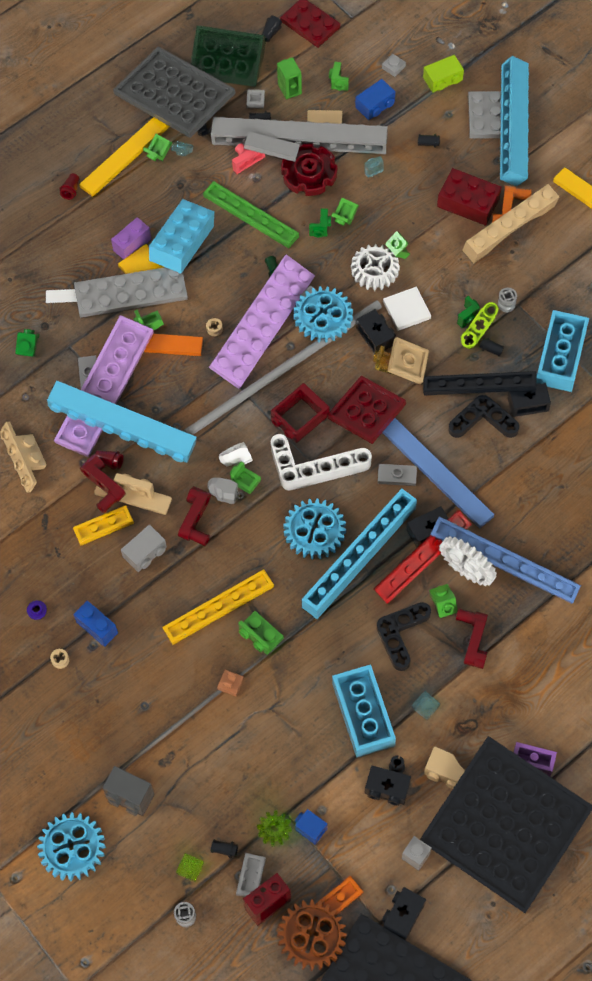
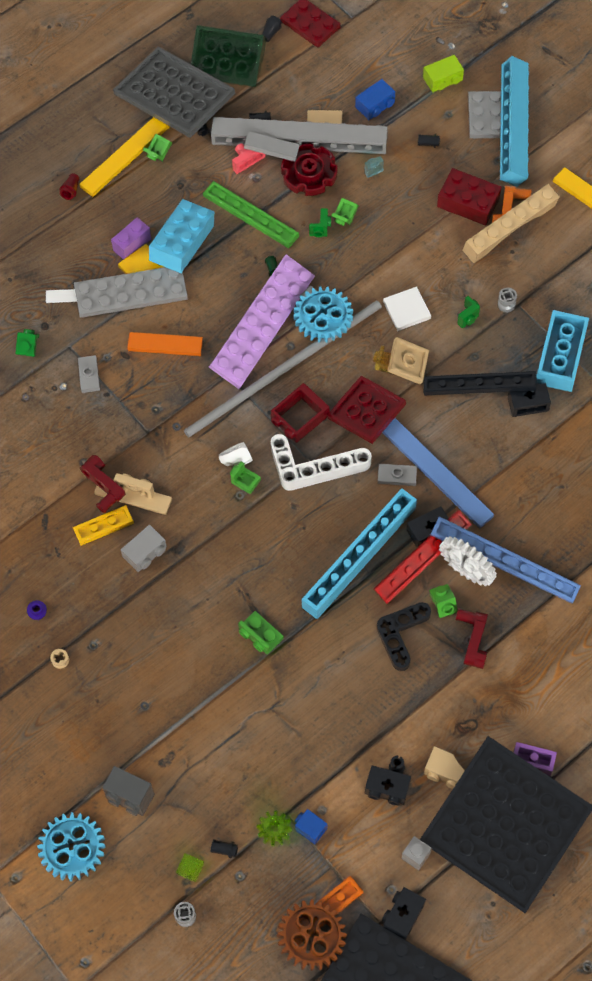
tan bracket [0,421,47,493] -> none
medium azure brick [47,380,196,463] -> none
lavender plate [54,315,154,458] -> none
blue brick [73,600,118,647] -> none
dark red cone [94,450,124,470] -> none
bright green bracket [133,310,164,330] -> none
yellow tile [162,569,274,645] -> none
clear light blue plate [171,141,194,156] -> none
dark red beam [178,486,211,546] -> none
tan bush [206,318,223,337] -> none
light grey rock [207,478,238,504] -> none
nougat tile [217,670,244,696] -> none
light grey plate [236,853,266,897] -> none
dark red window [243,873,291,926] -> none
light grey plate [247,90,265,108] -> none
bright green brick [277,57,302,100] -> none
medium azure gear [283,498,346,559] -> none
bright green bracket [329,62,349,91] -> none
medium azure brick [332,664,396,758] -> none
white gear [351,244,400,291] -> none
black brick [356,309,396,355] -> none
light grey plate [382,53,406,77] -> none
bracket [385,231,410,259] -> none
clear light blue plate [412,691,440,720] -> none
black beam [448,395,519,438] -> none
lime beam [461,302,498,349] -> none
black pin [479,337,504,357] -> none

